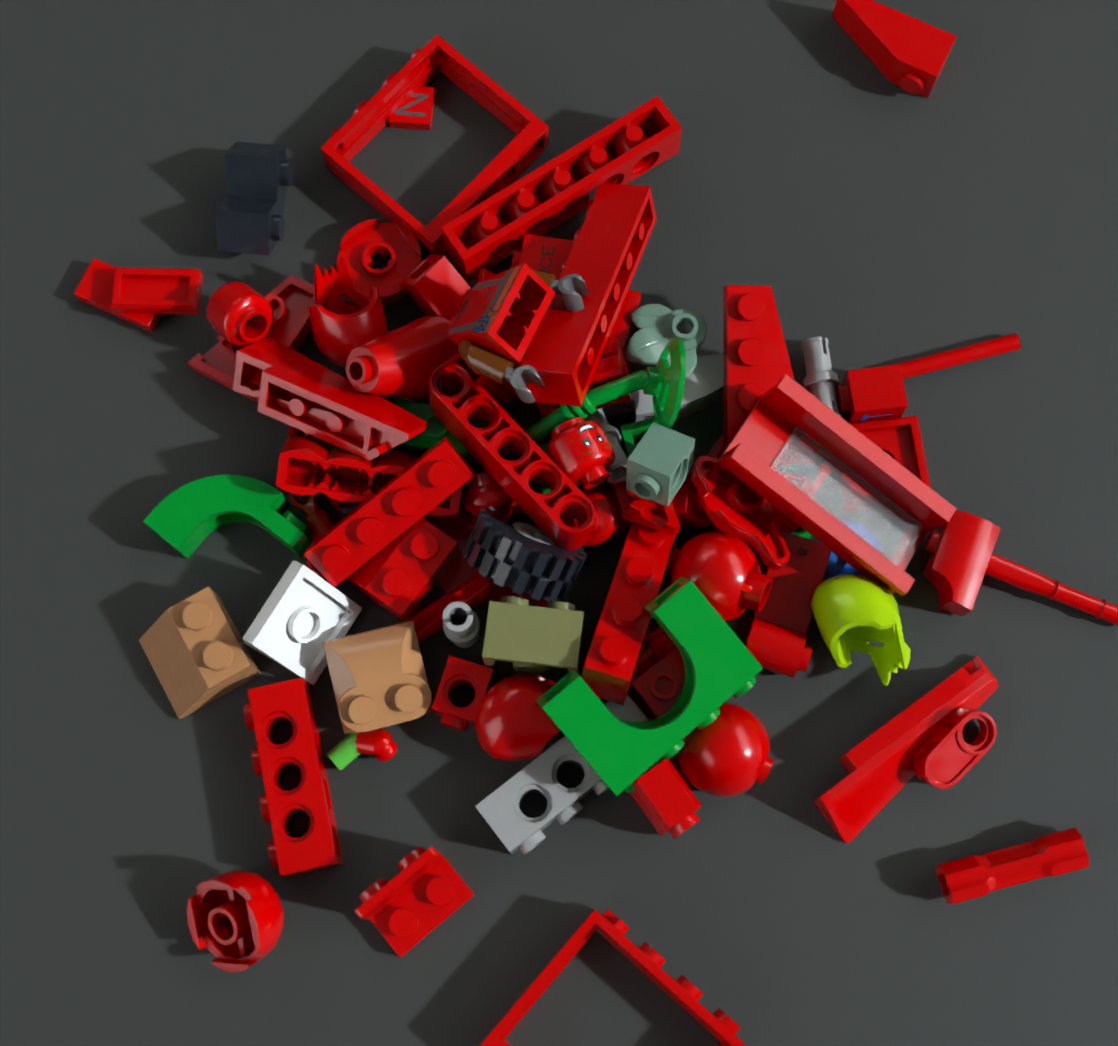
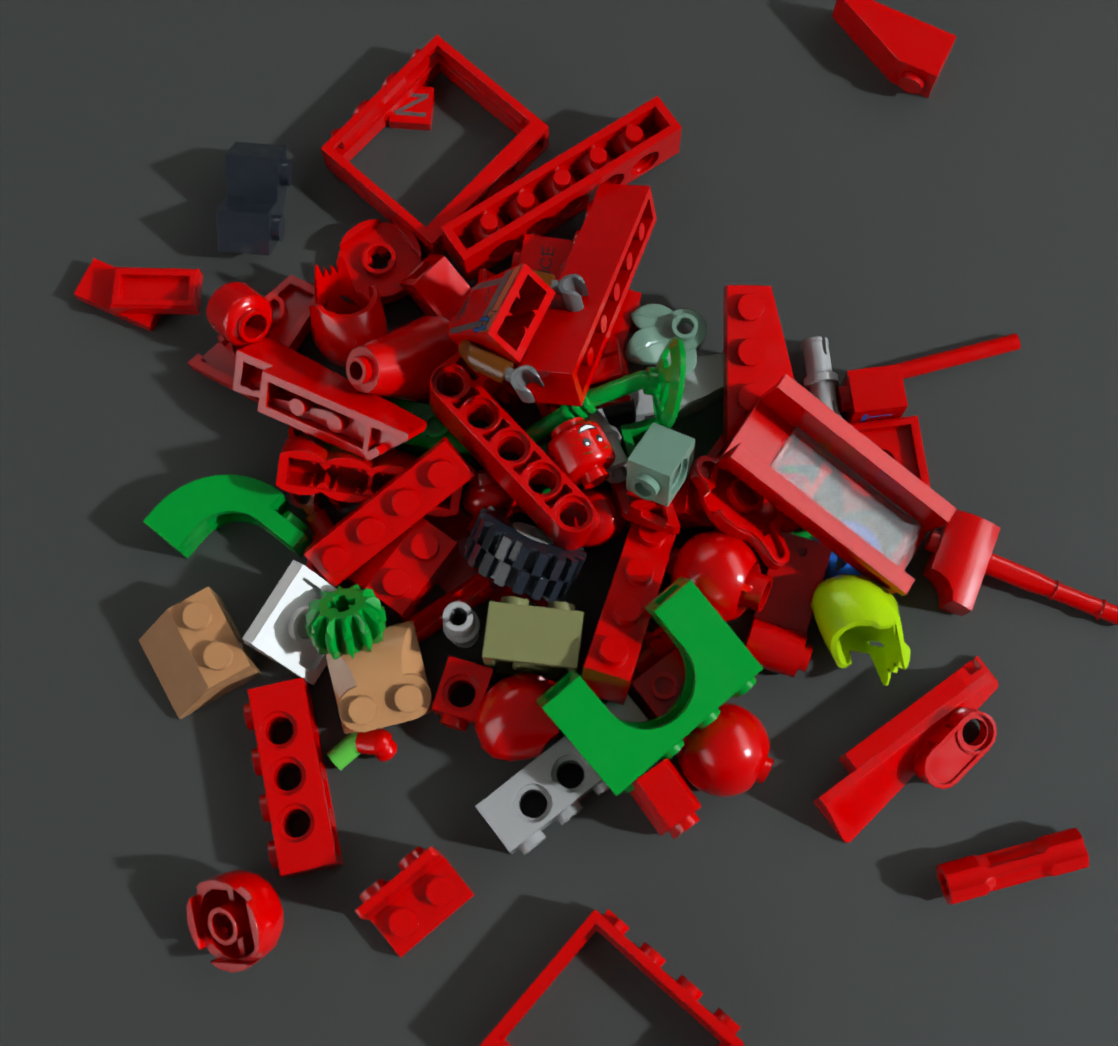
none -> green gear [305,584,386,660]

